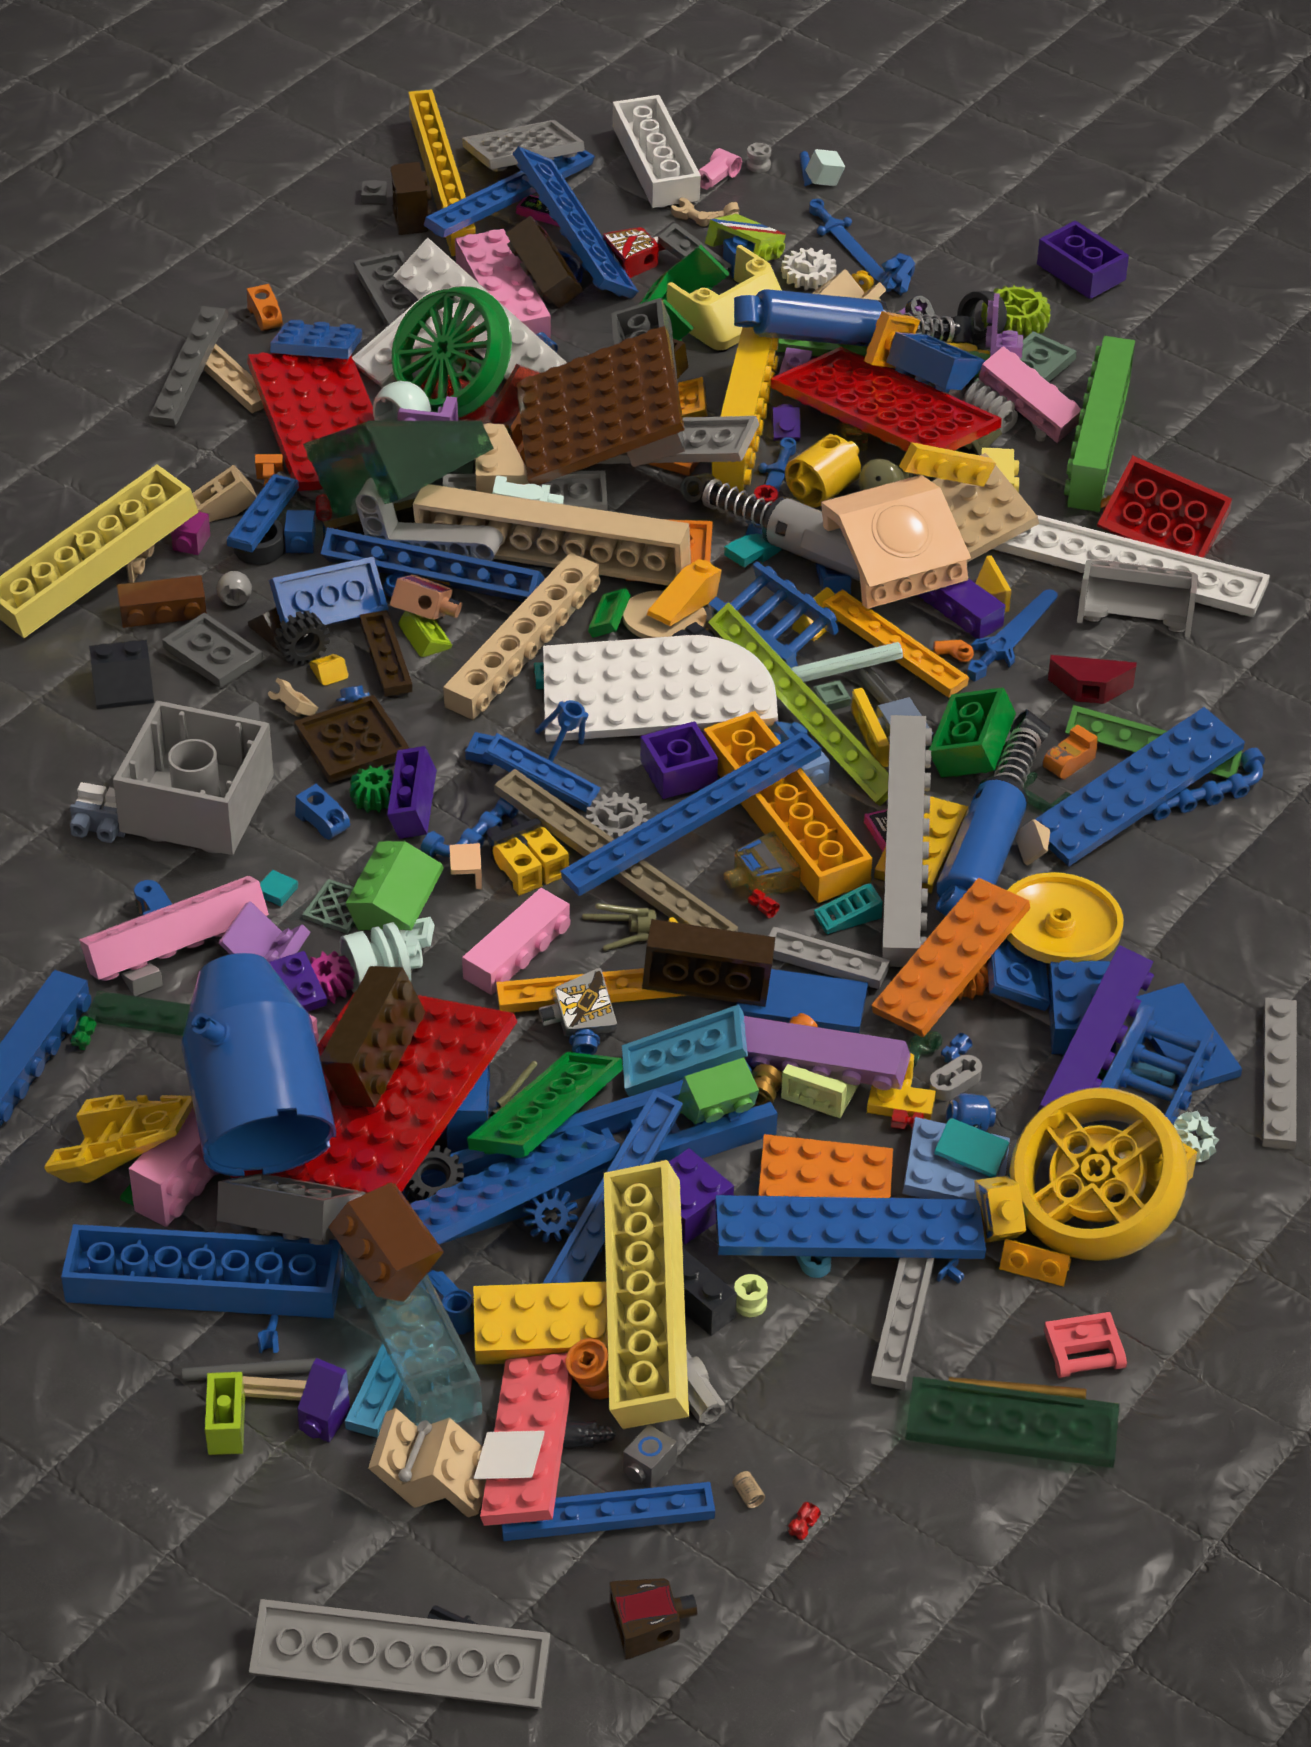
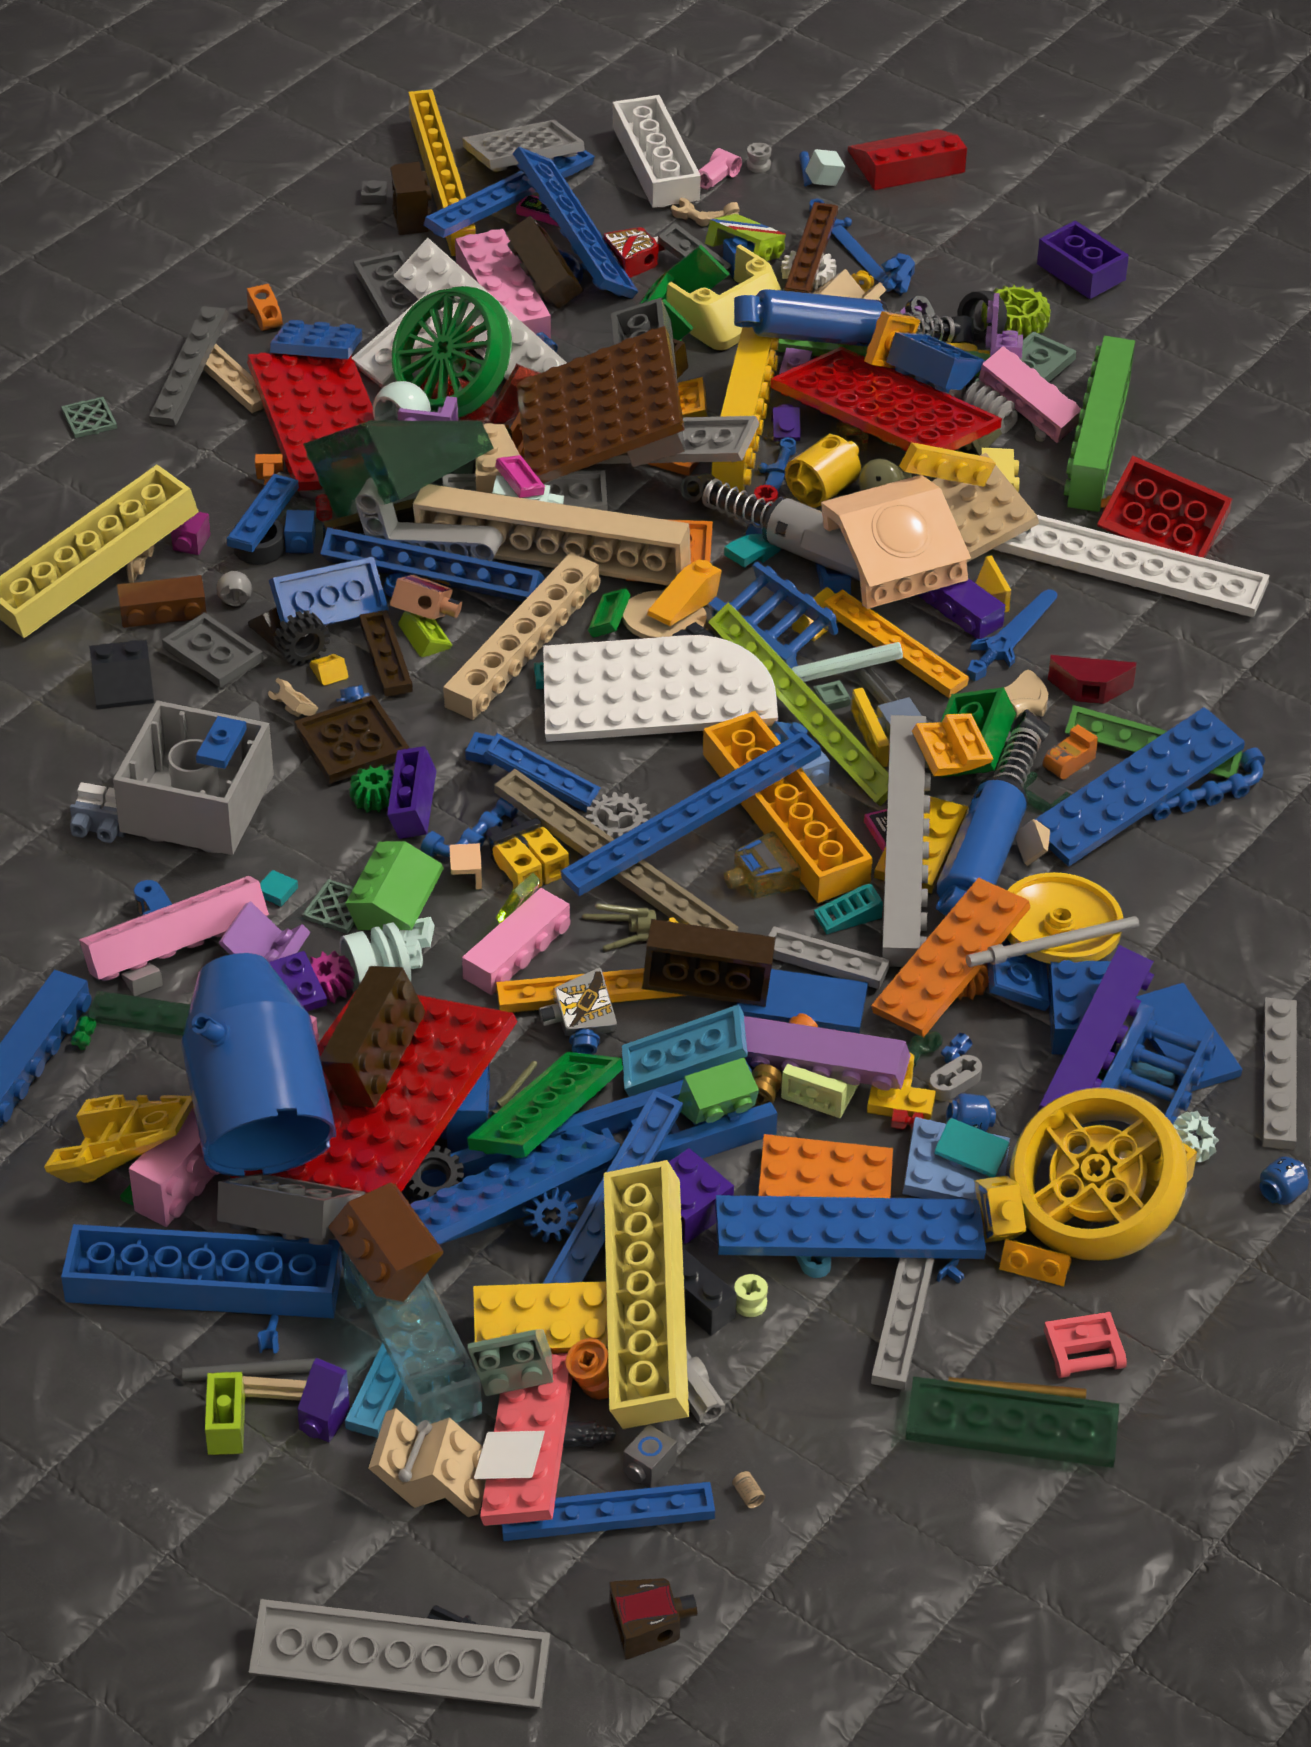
tan slope [192,465,257,522] -> none
blue leg [295,784,351,840] -> none
blue piece [418,1270,474,1334] -> none
blue plant [535,700,589,762] -> none
dark purple slope [640,721,718,799] -> none
red piece [748,889,780,918] -> none
red piece [788,1502,821,1540] -> none
orange arm [933,640,974,662] -> none
light grey windscreen [1077,559,1198,637] -> none
none -> sand green window [61,397,117,438]
none -> blue plate [196,716,247,769]
none -> sand green slope [468,1329,553,1396]
none -> dark pink tile [495,455,545,498]
none -> clear neon green tile [496,873,540,923]
none -> reddish brown tile [784,202,838,293]
none -> red slope [848,129,967,190]
none -> light orange slope [912,714,993,776]
none -> light grey bar [966,916,1139,967]
none -> tan arm [1004,670,1048,719]
none -> blue head [1259,1156,1309,1205]

